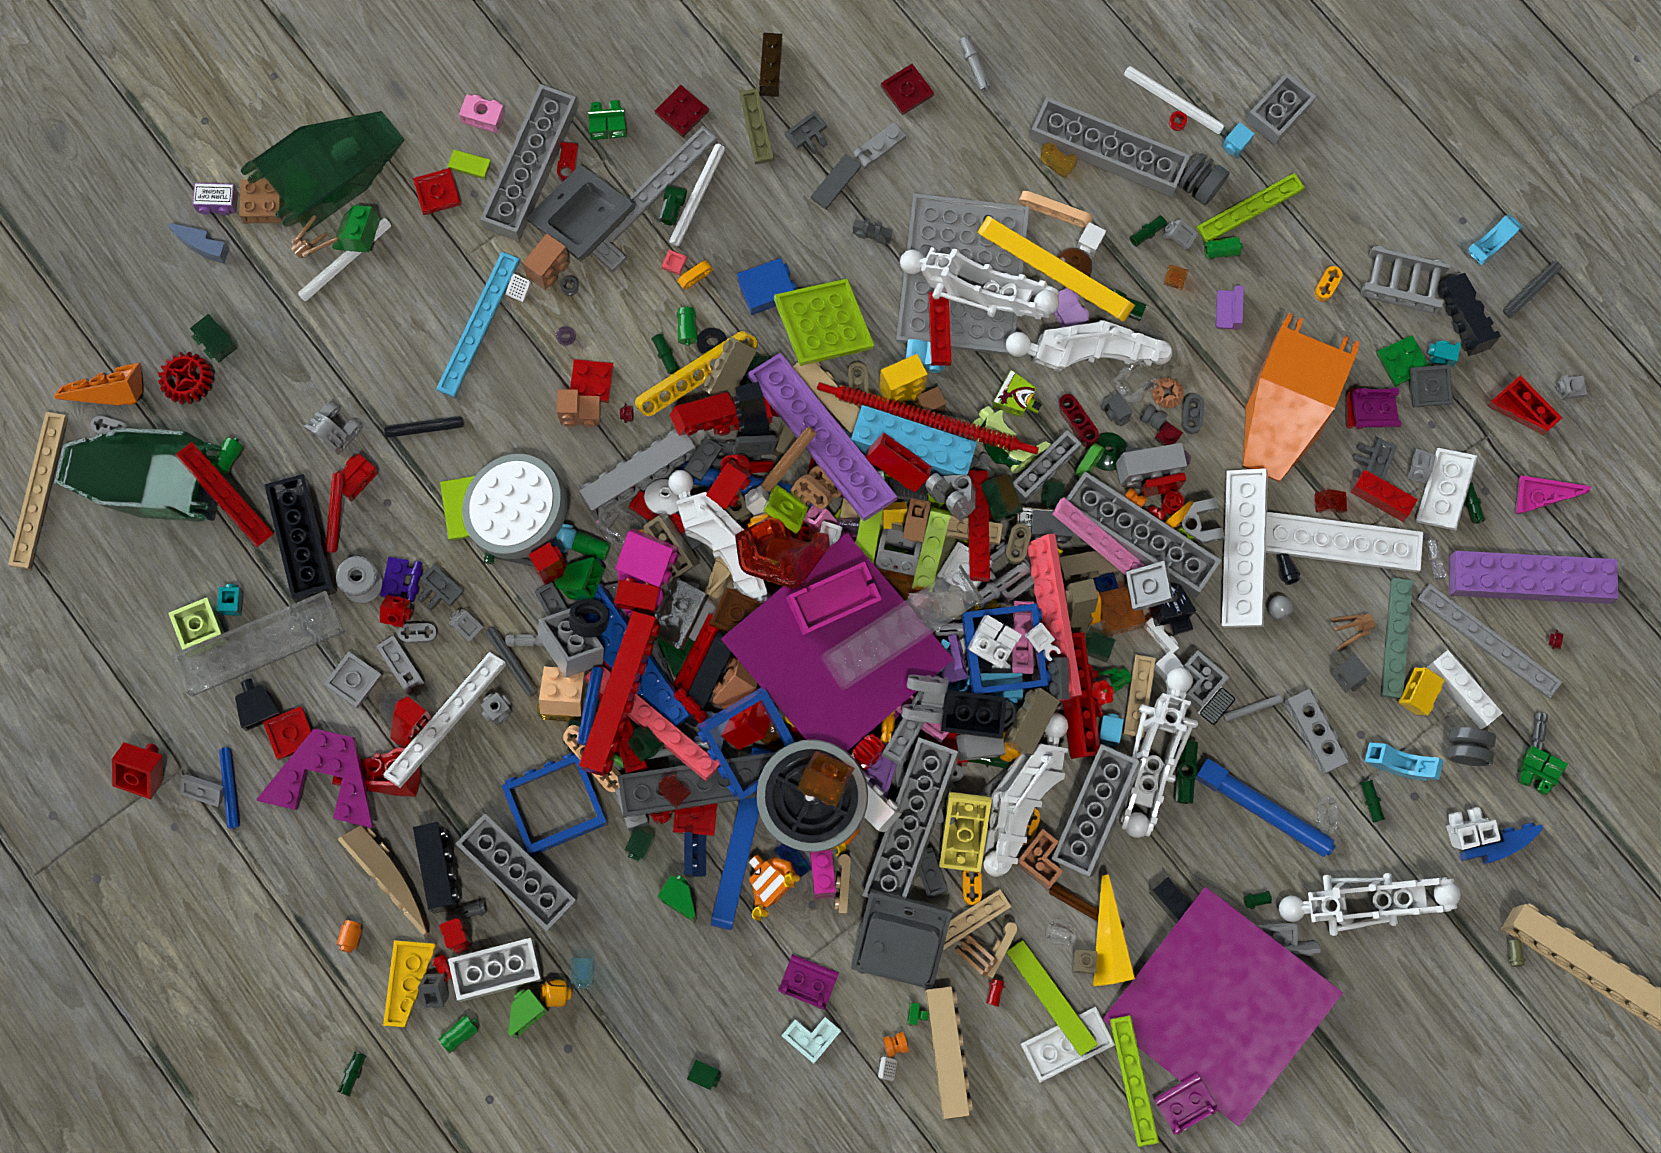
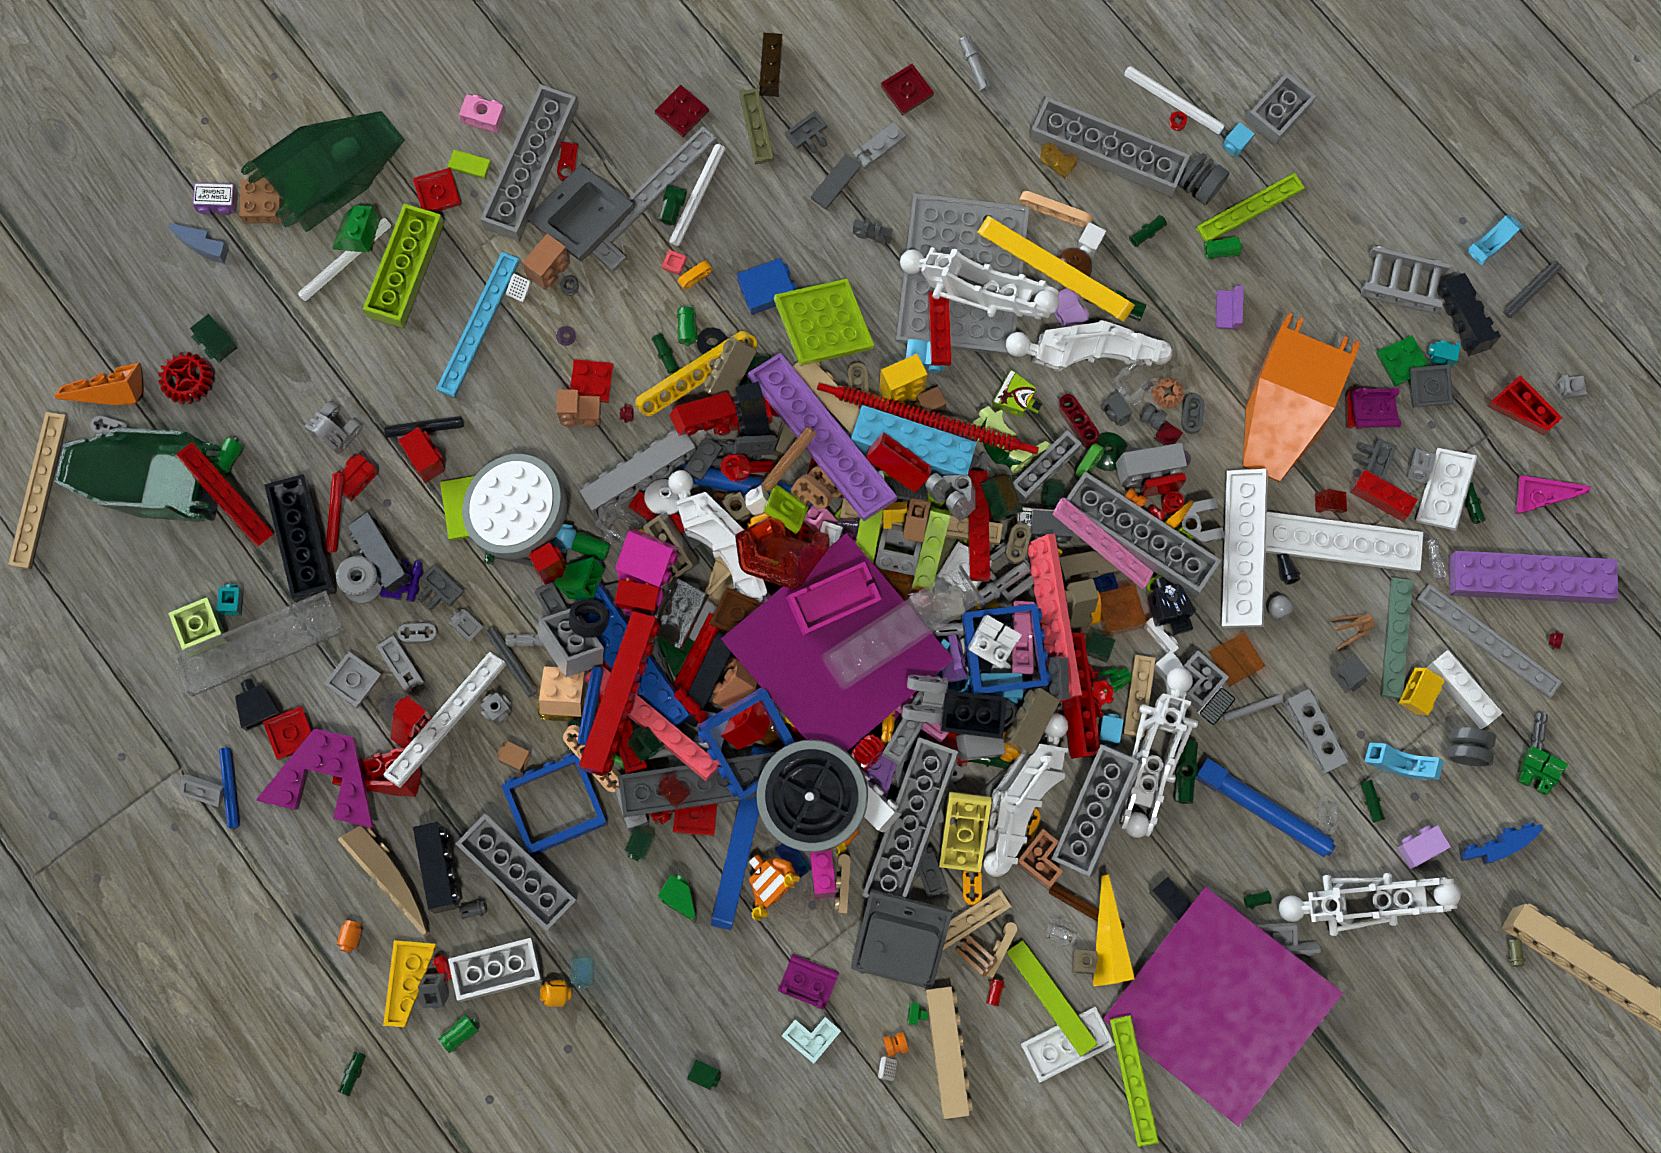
red brick [112,742,162,800] -> none
medium nougat plant [291,215,339,259] -> none
red brick [380,595,413,627] -> none
red brick [439,918,472,954] -> none
bright green slope [508,989,549,1039] -> none
green hips [588,100,627,140] -> none
dark blue bracket [684,832,706,877] -> none
red brick [706,460,752,510] -> none
clear orange brick [797,751,855,807] -> none
white plate [1025,623,1061,661] -> none
light grey plate [1126,561,1174,611] -> none
magenta piece [1153,1073,1219,1136] -> none
light grey bracket [1162,219,1198,250] -> none
clear orange plate [1163,264,1188,290] -> none
light orange beam [1314,266,1343,302] -> none
white hips [1446,807,1501,850] -> none
none -> brick [348,512,413,594]
none -> lime brick [363,203,444,329]
none -> red brick [398,427,445,483]
none -> medium nougat brick [497,741,532,773]
none -> clear orange tile [1209,632,1265,687]
none -> lavender brick [1398,825,1451,869]

